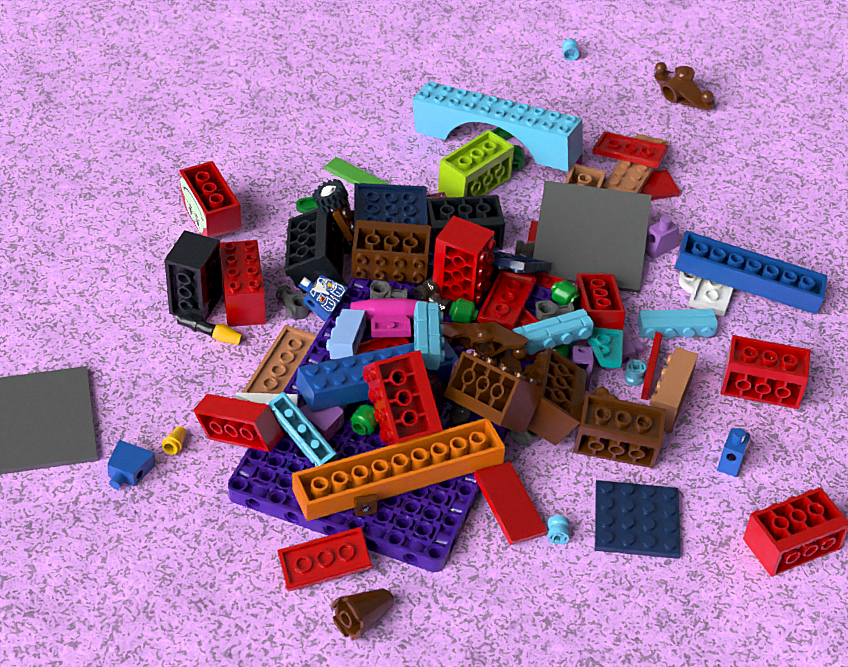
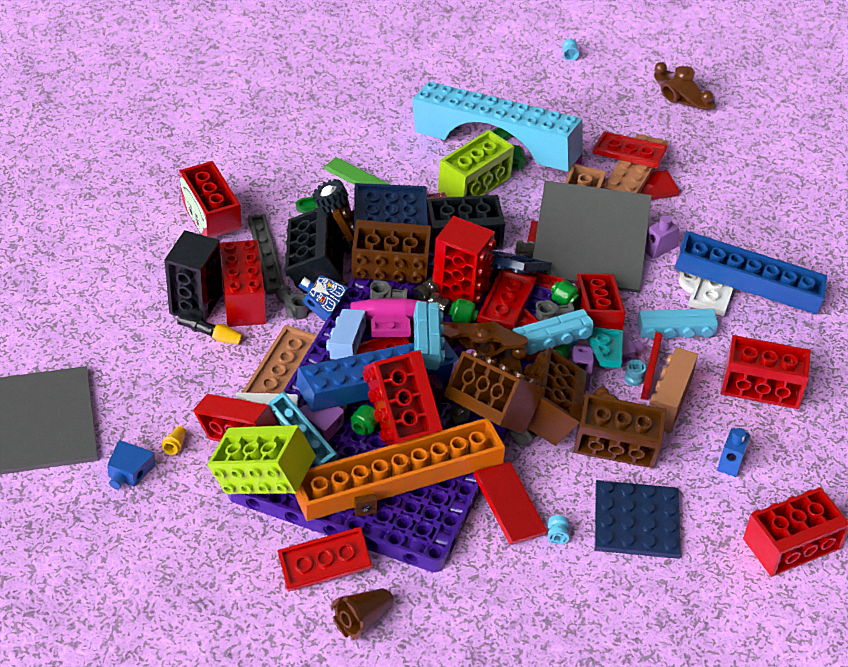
none -> lime brick [207,425,316,494]
none -> dark grey tile [248,214,286,295]

